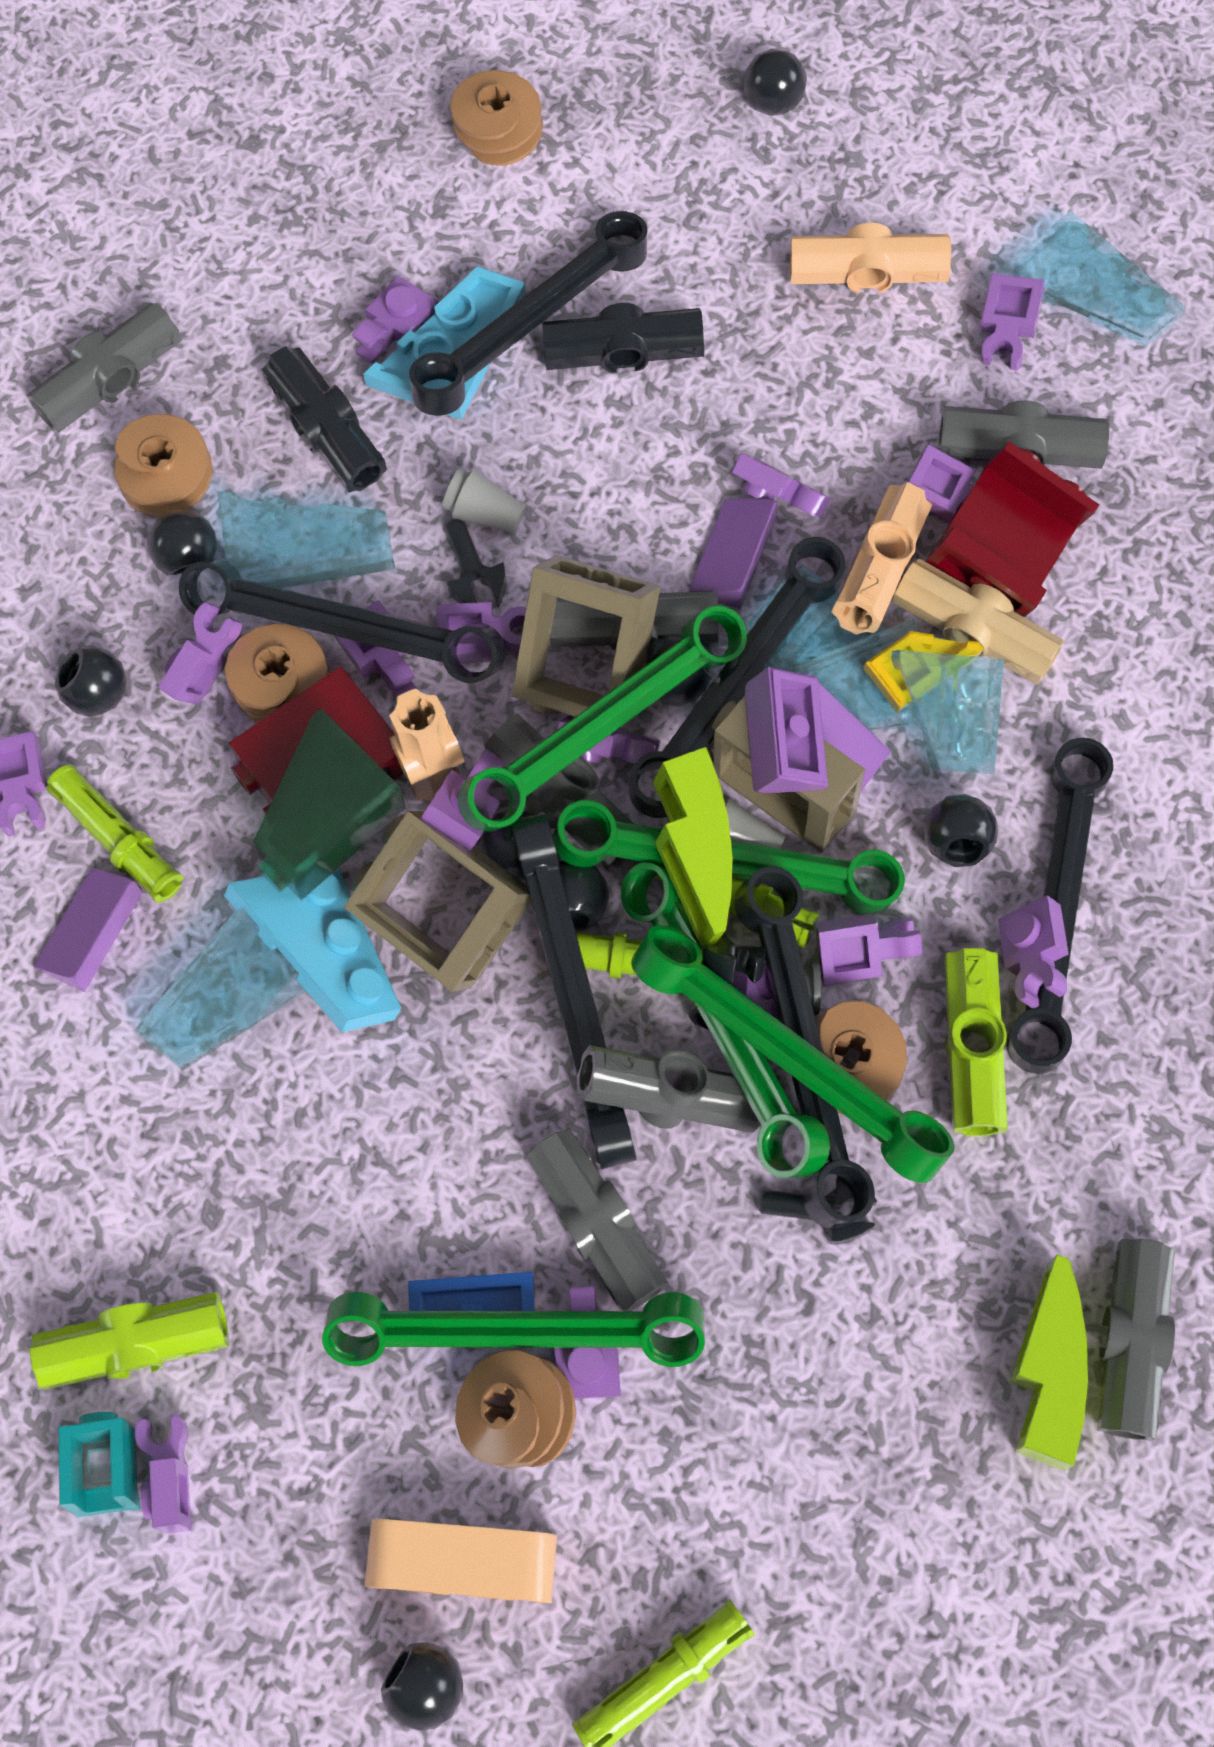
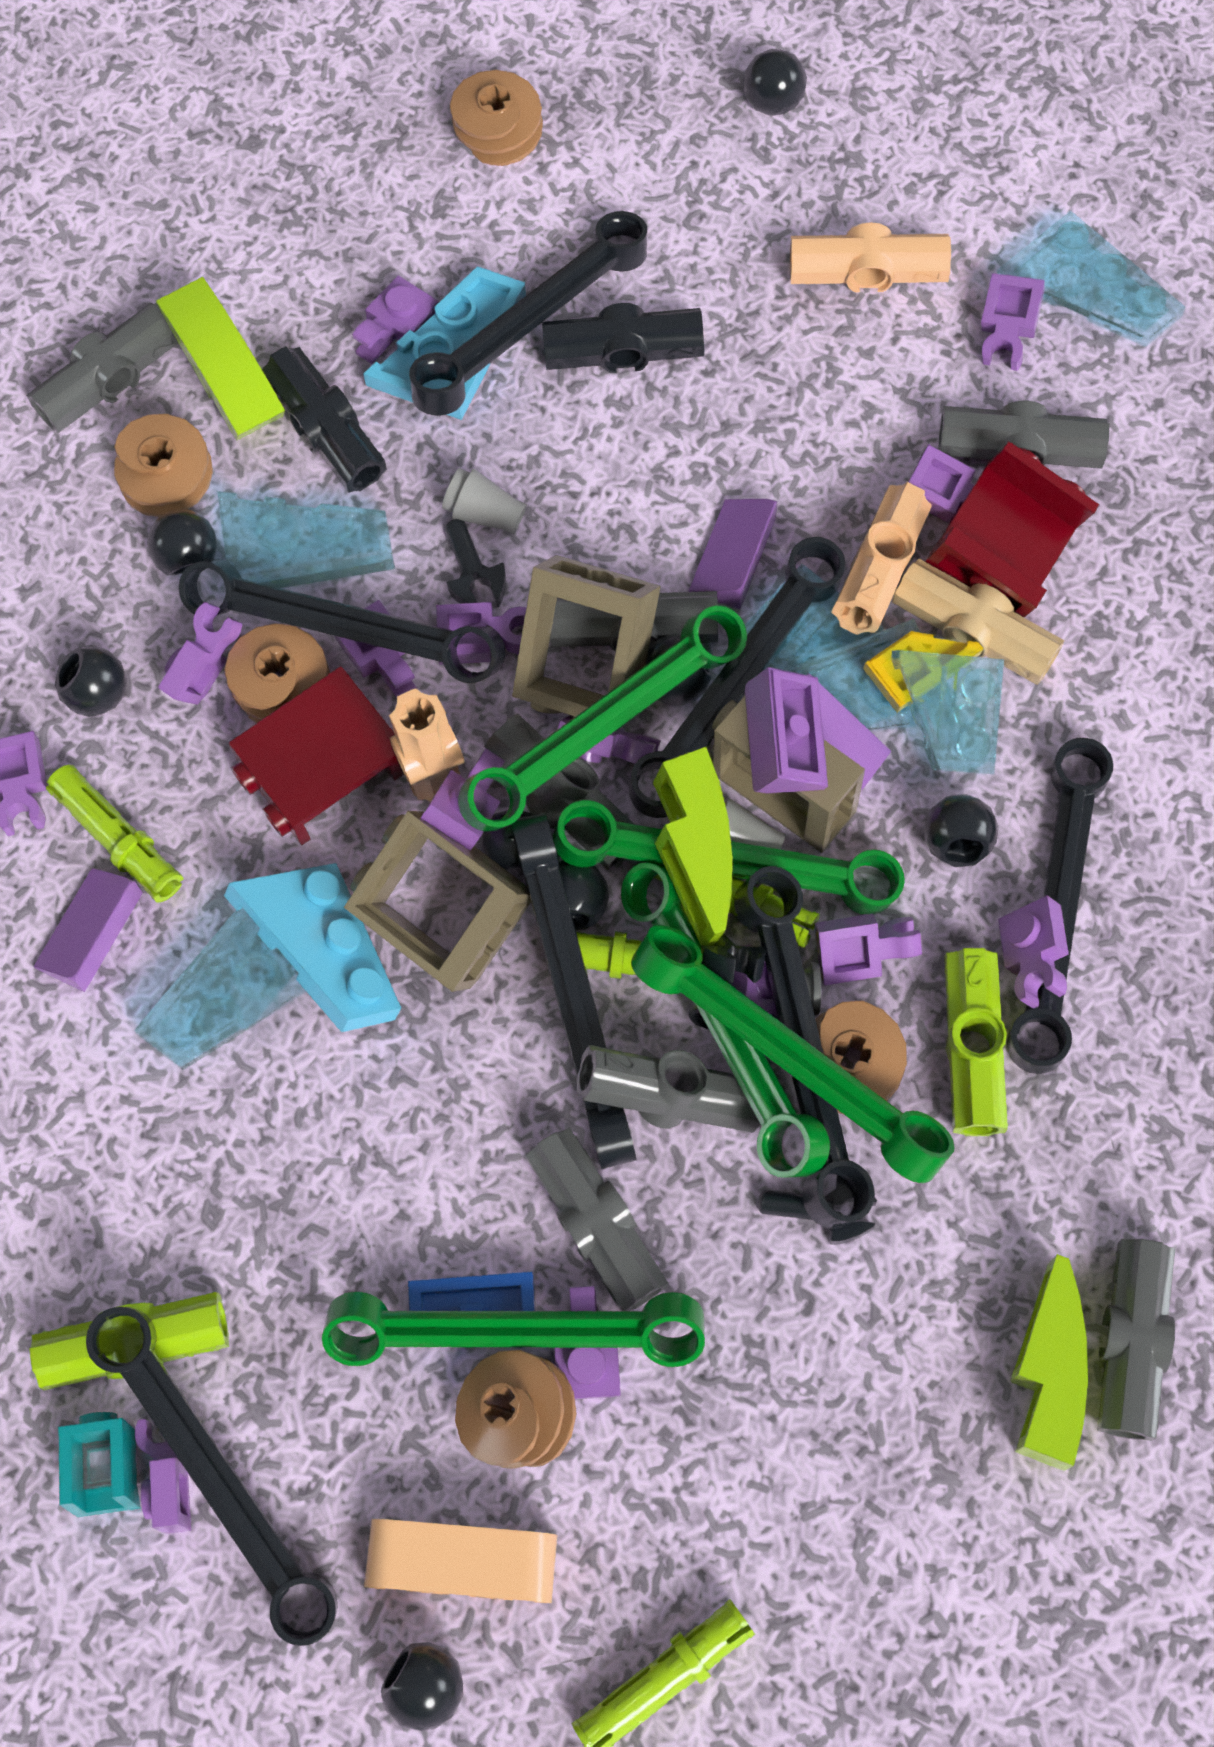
clear green slope [253,709,406,901] -> none
medium lavender plate [731,453,831,518] -> none
none -> black piece [86,1307,338,1646]
none -> lime slope [156,277,285,441]

